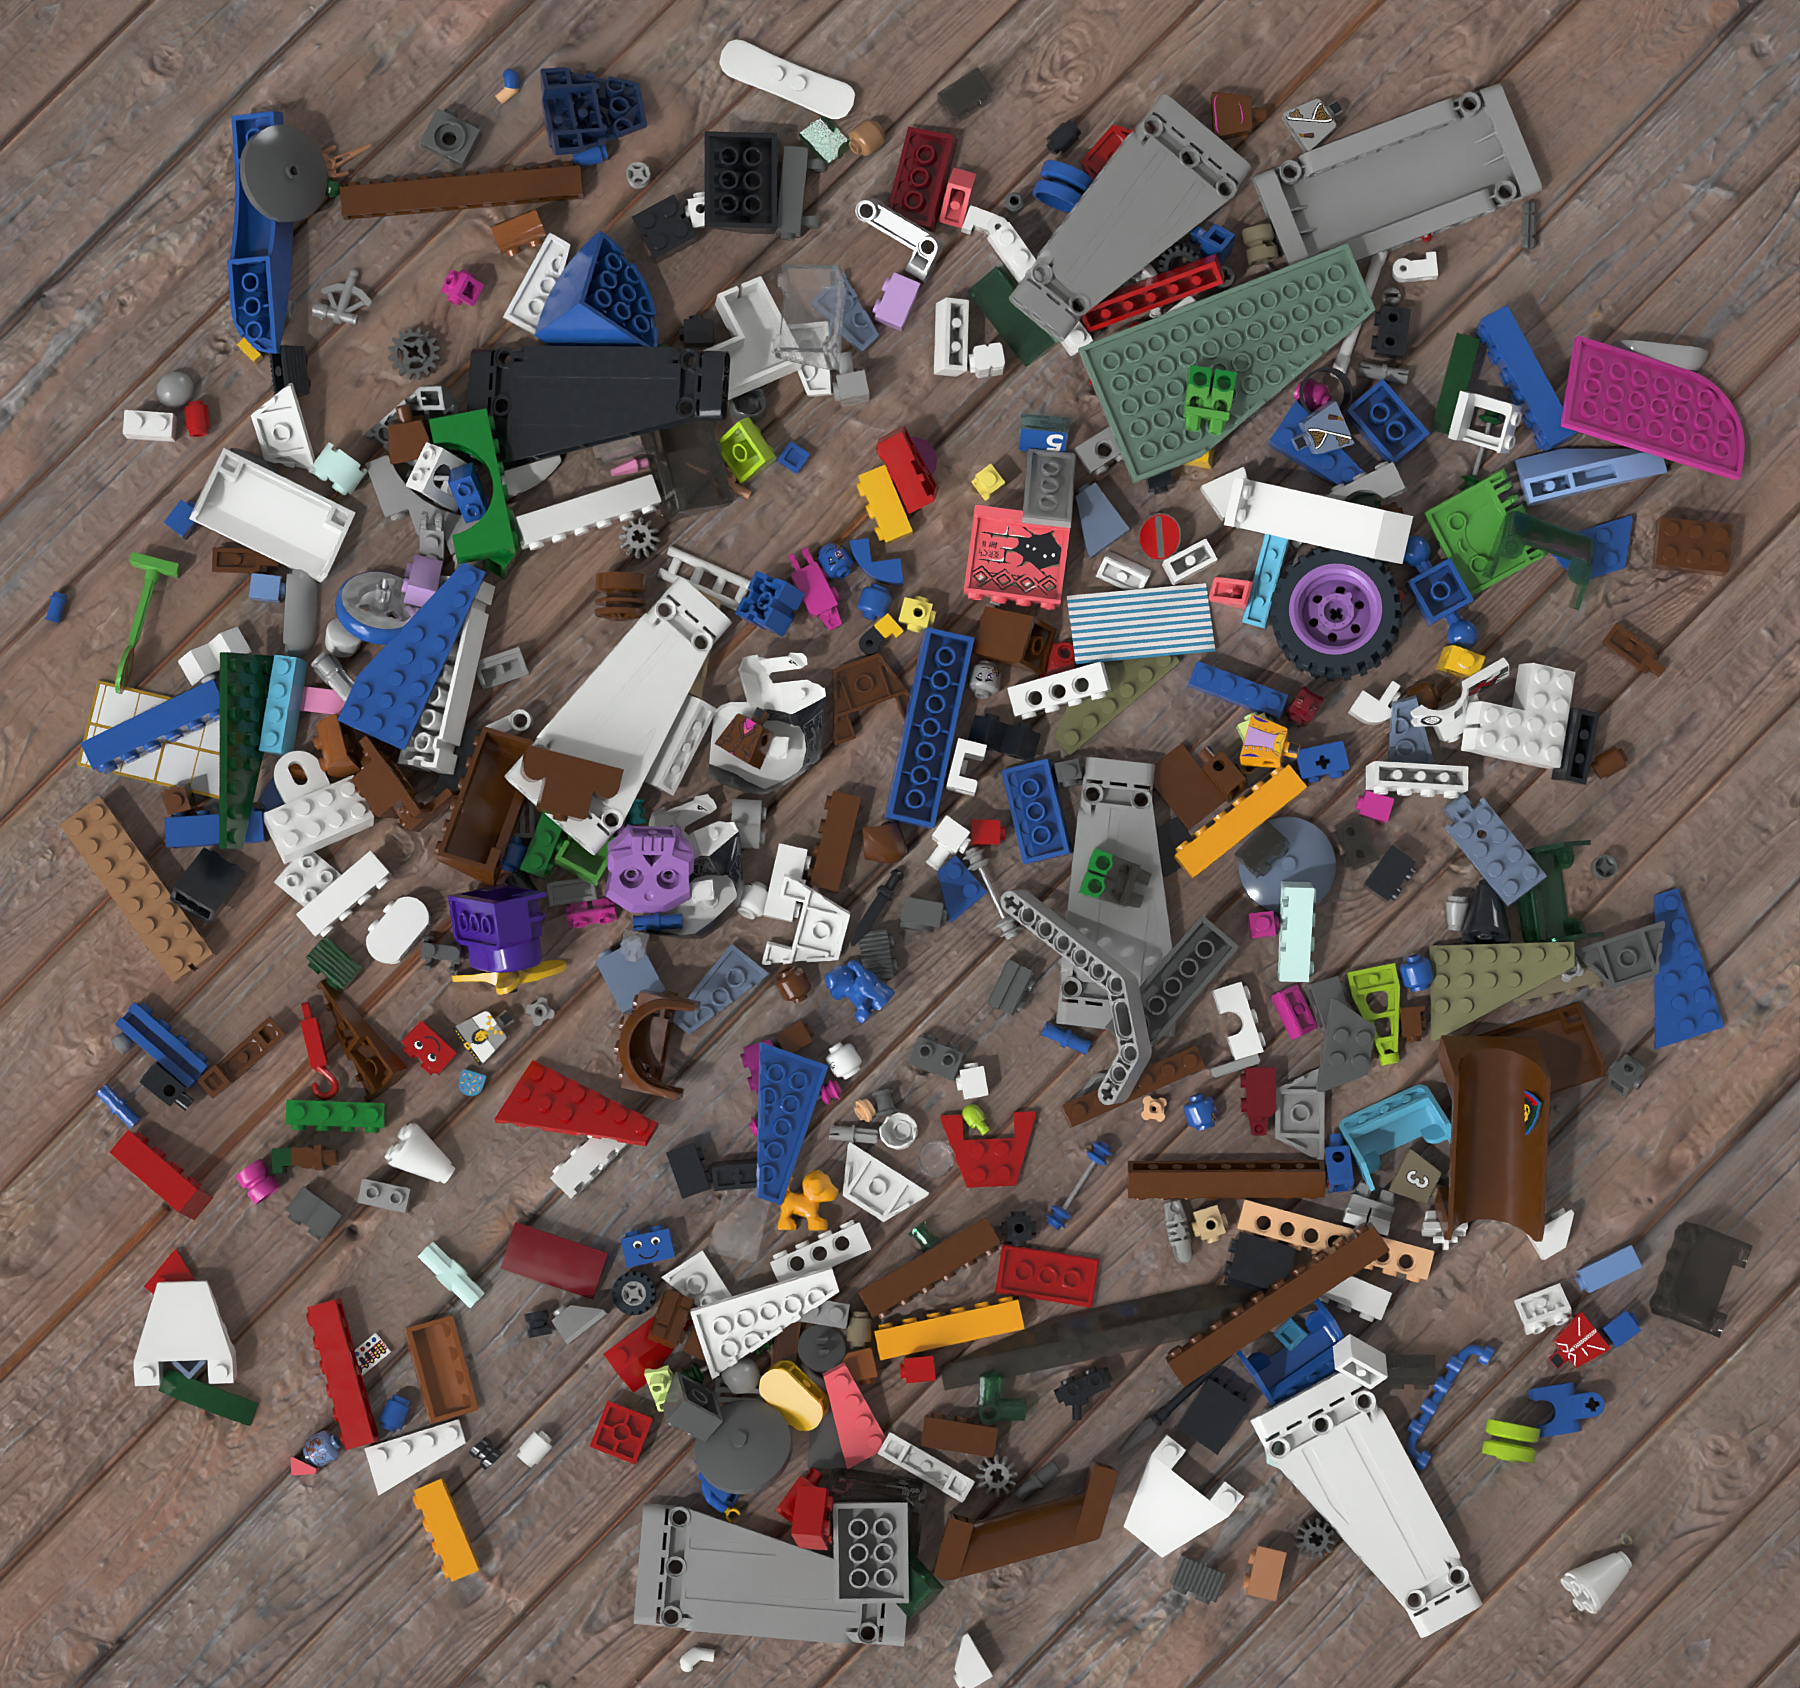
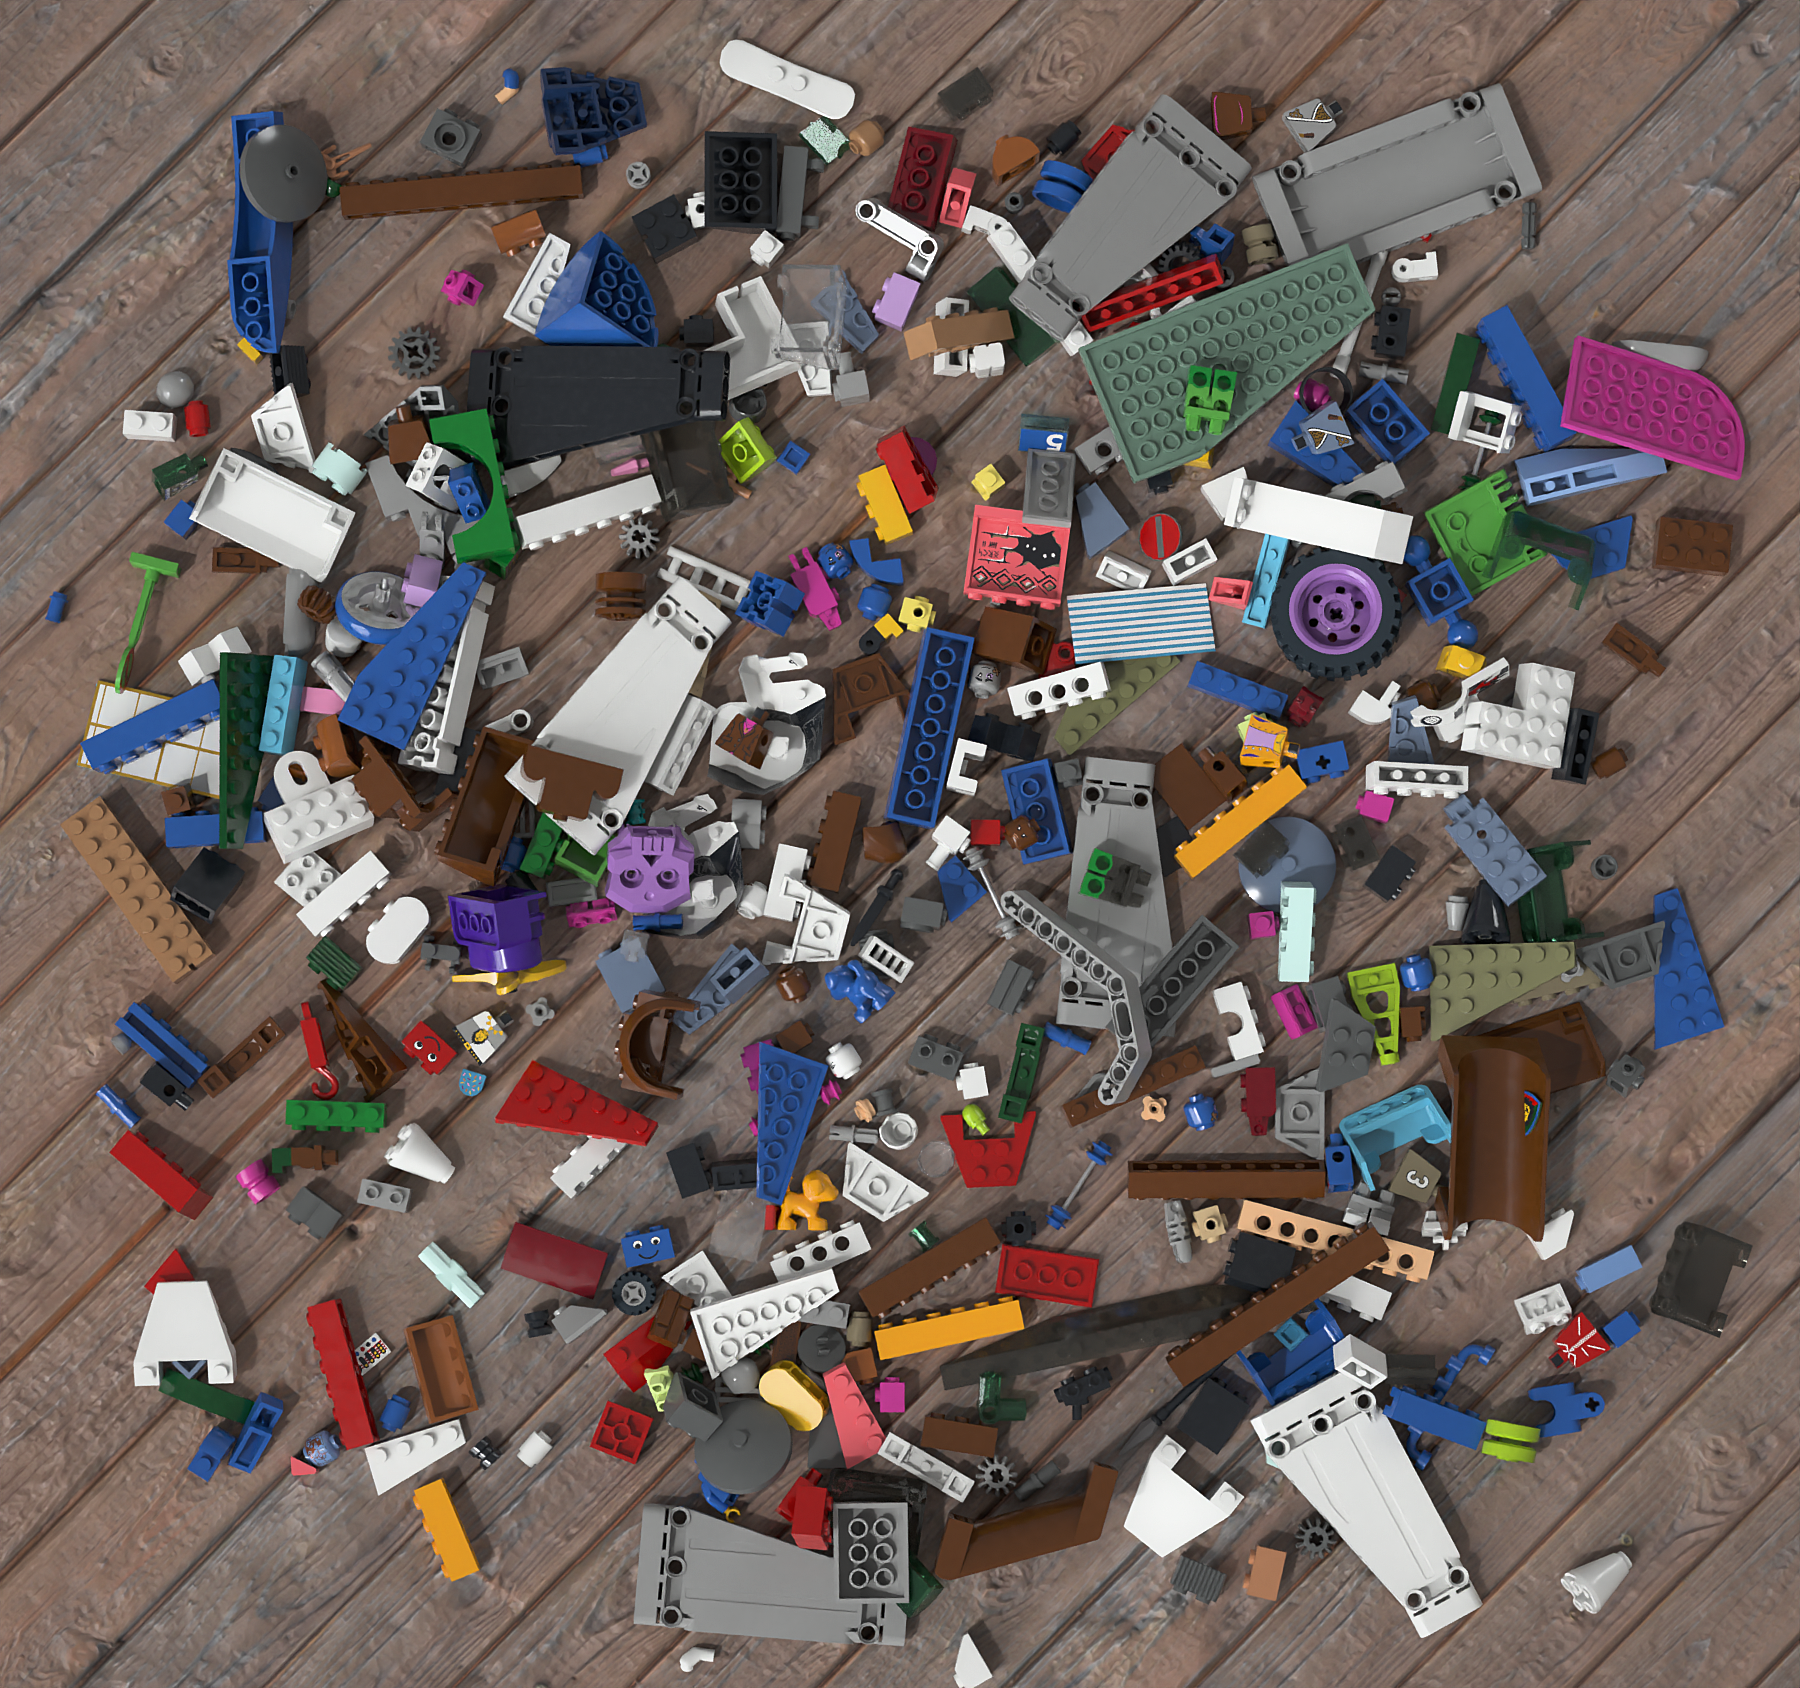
medium blue brick [249,573,286,603] -> none
light grey piece [312,269,372,325] -> none
red brick [899,1355,936,1384] -> none
none -> clear green torso [152,453,208,501]
none -> blue brick [187,1426,238,1482]
none -> blue slope [228,1392,283,1474]
none -> reddish brown gear [297,585,336,624]
none -> sand blue brick [710,947,770,1004]
none -> white brick [750,230,784,269]
none -> red tile [764,1205,781,1230]
none -> white slope [858,936,914,983]
none -> dark pink brick [875,1377,905,1412]
none -> medium nougat wedge [903,307,1014,361]
none -> dark orange brick [992,134,1040,187]
none -> dark green slope [998,1023,1045,1124]
none -> reddish brown head [1003,815,1041,851]
none -> blue brick [1382,1385,1487,1450]

